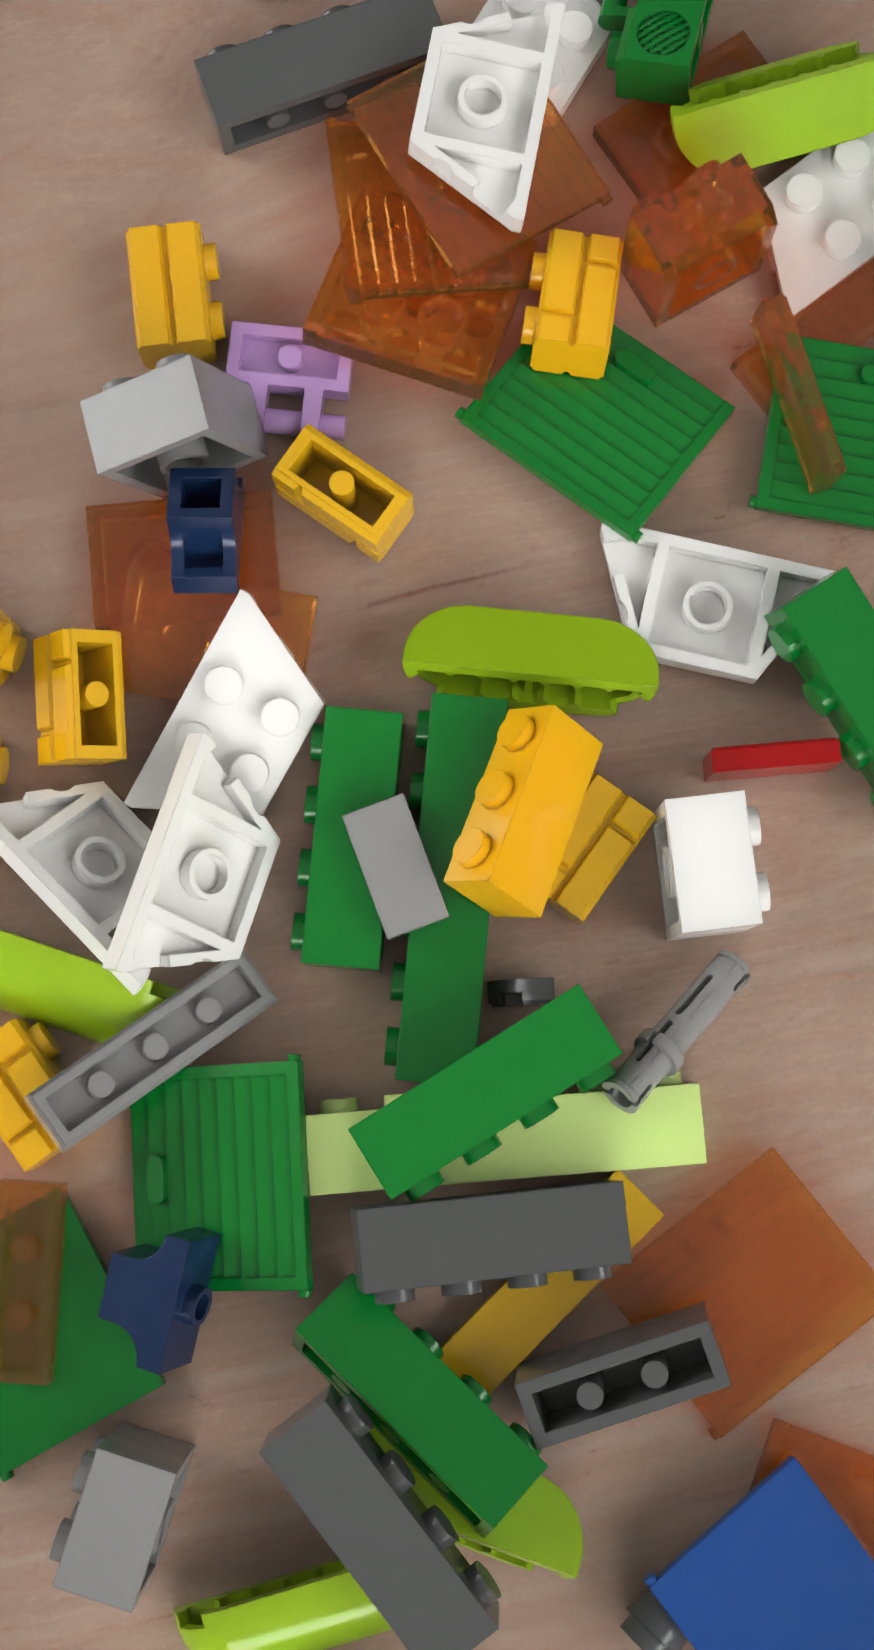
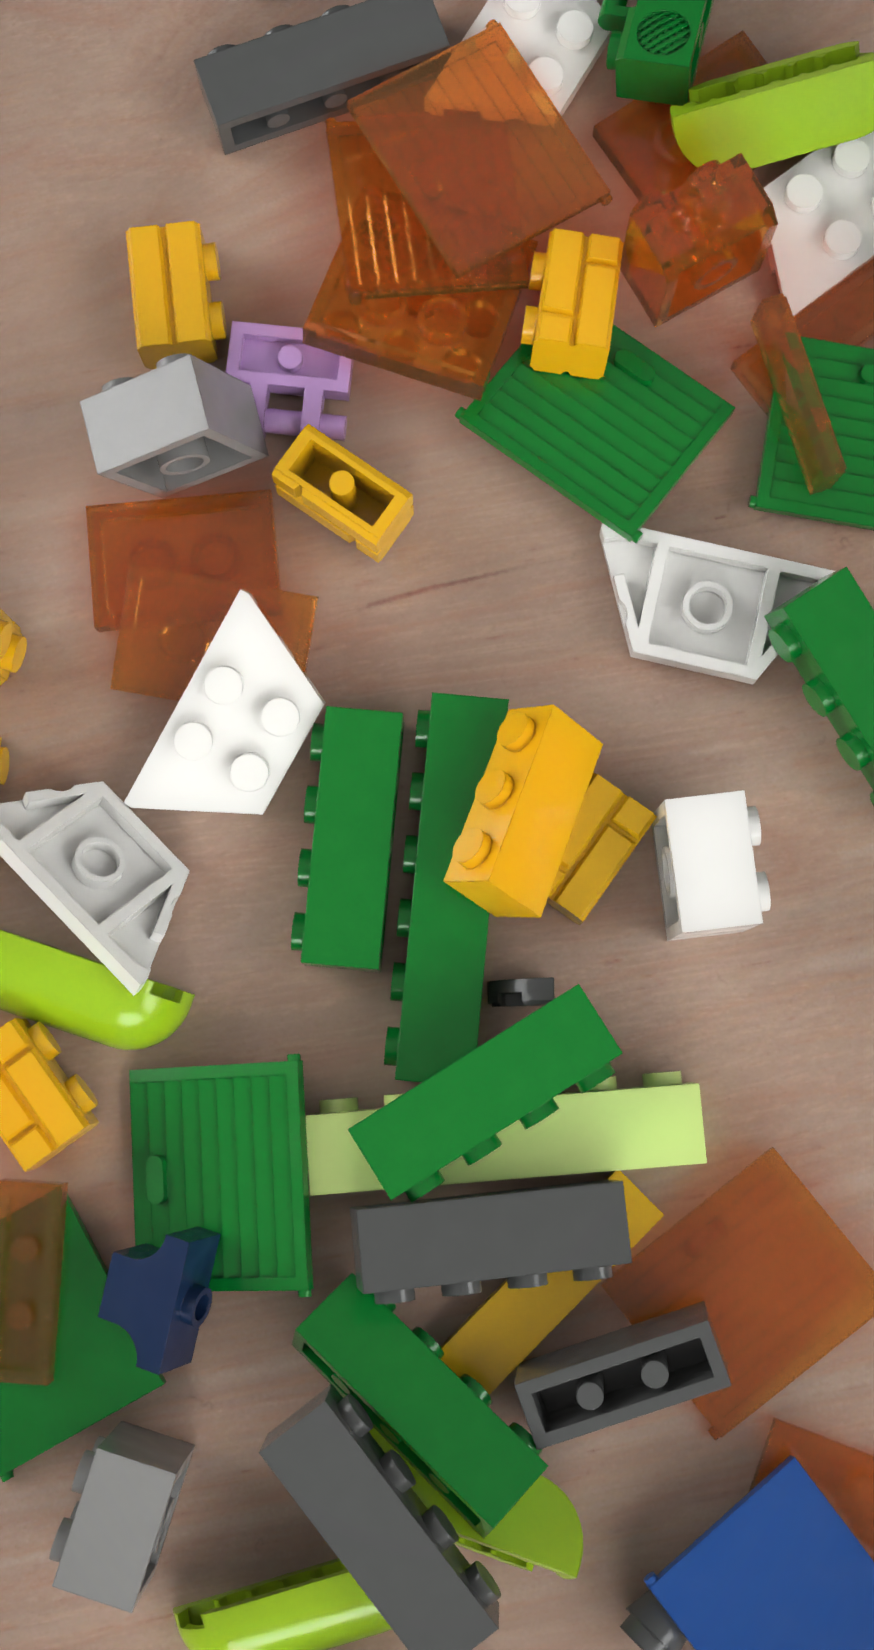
light grey tile [24,950,278,1154] -> none
yellow brick [33,628,127,767] -> none
white wing [102,732,281,973] -> none
dark blue brick [166,468,245,594] -> none
light grey tile [342,793,449,940] -> none
lime brick [402,605,659,716] -> none
white wing [408,1,566,233] -> none
light grey pin [602,950,751,1114] -> none
red tile [702,737,842,782] -> none

